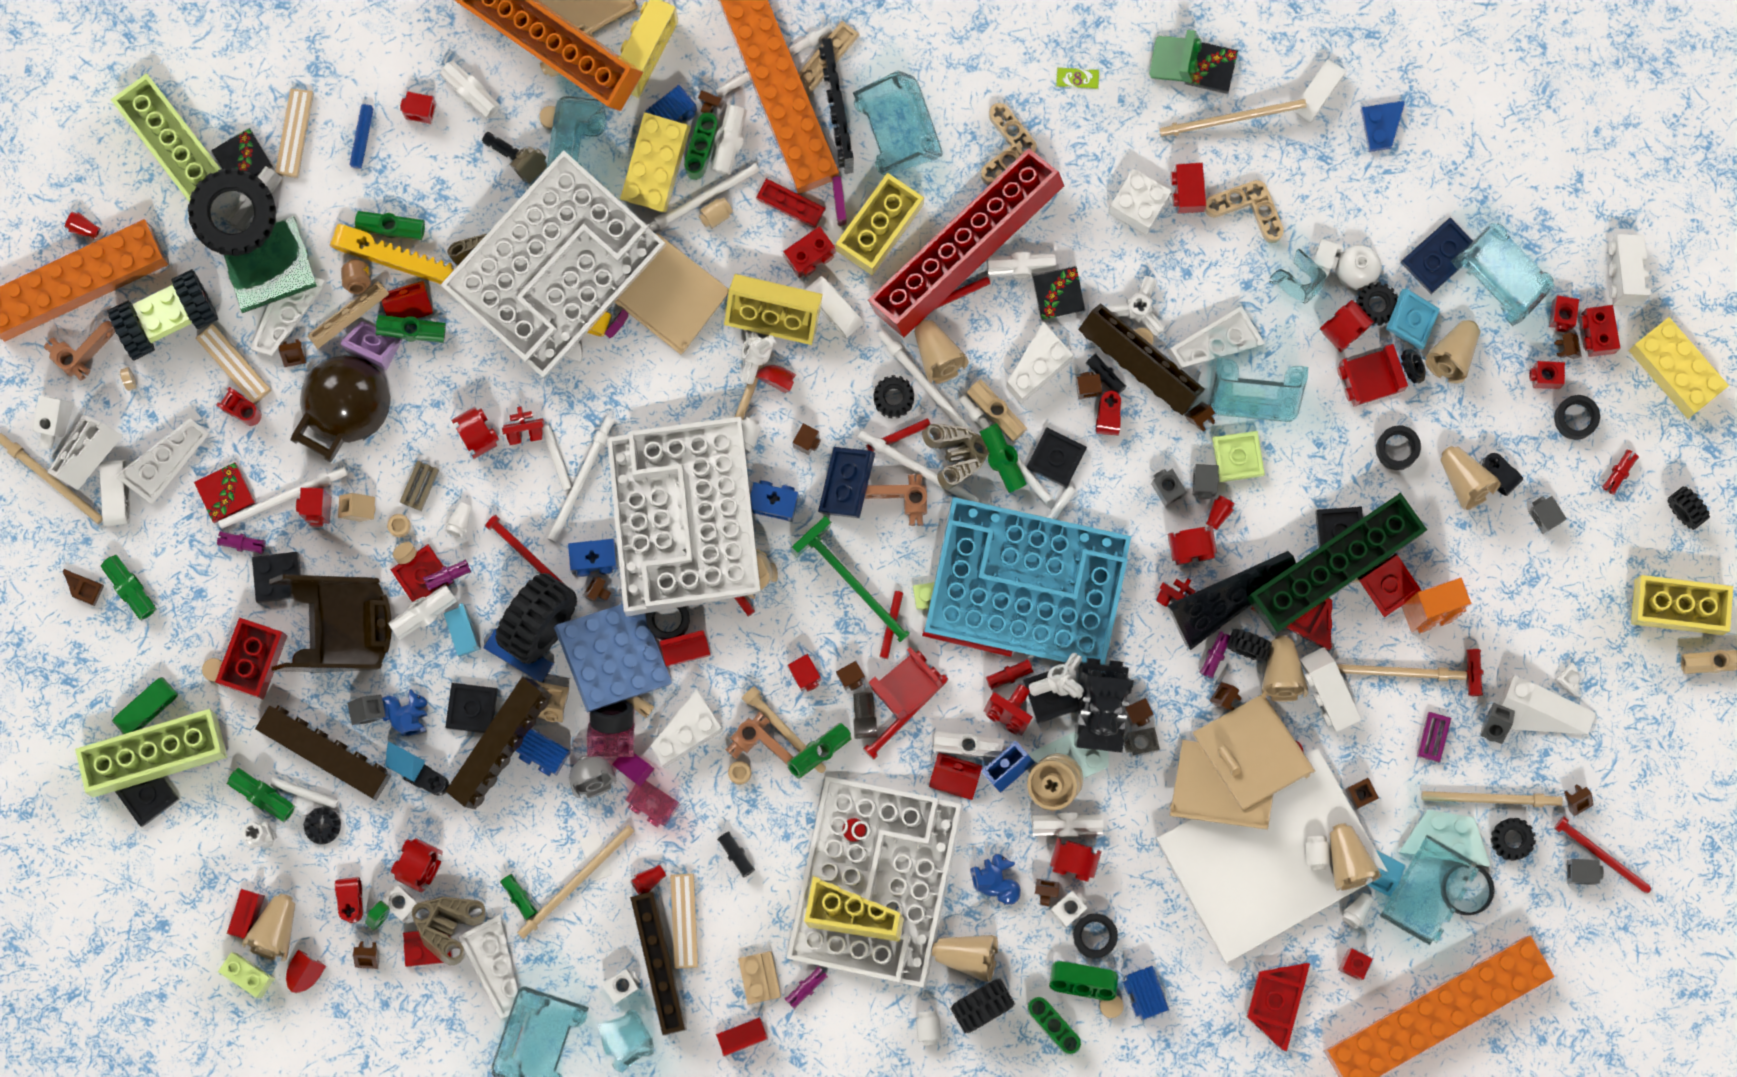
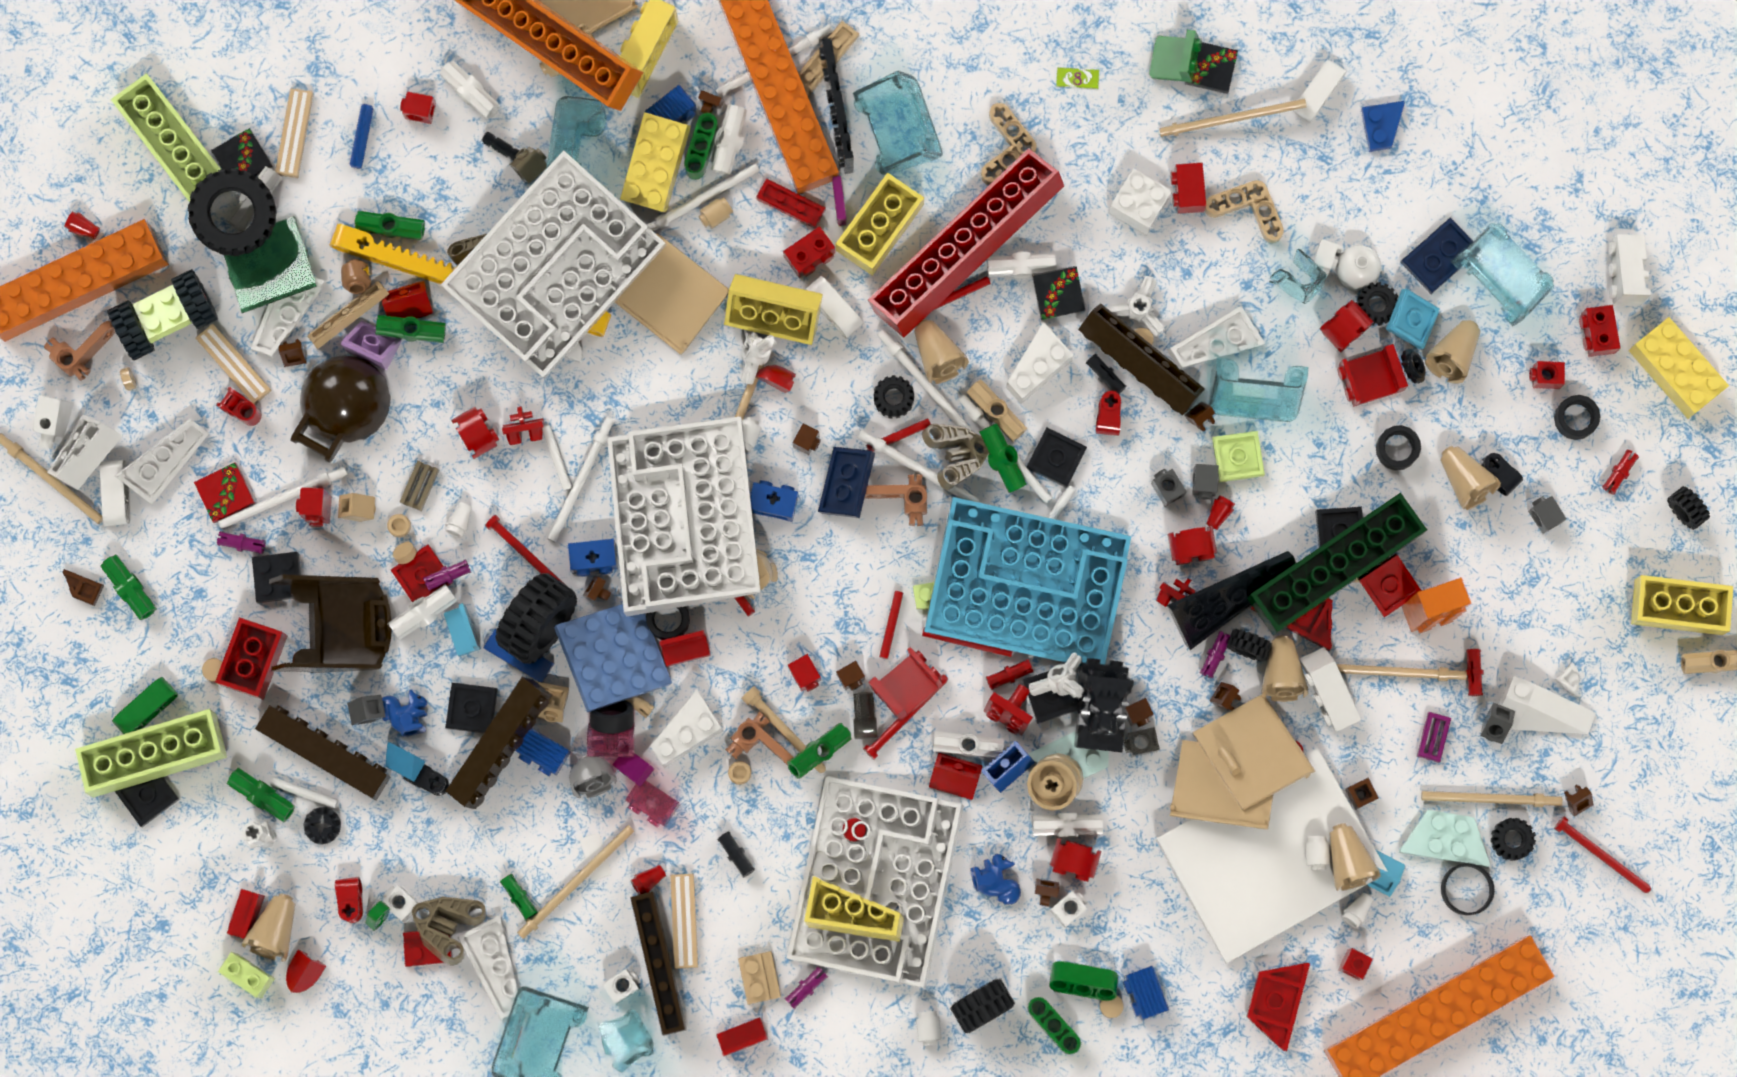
reddish brown tile [352,941,380,969] -> none
red brick [391,838,443,892] -> none
tan tile [539,106,562,130] -> none
magenta tile [605,309,629,338] -> none
green tile [790,516,910,643] -> none
tan cone [932,935,998,982] -> none
black tyre [1073,913,1118,958] -> none
reddish brown plate [1076,372,1102,399] -> none
clear light blue windscreen [1380,834,1479,946] -> none
red brick [1549,295,1579,332] -> none
reddish brown tile [1554,332,1582,359] -> none
dark grey brick [1567,859,1604,885] -> none

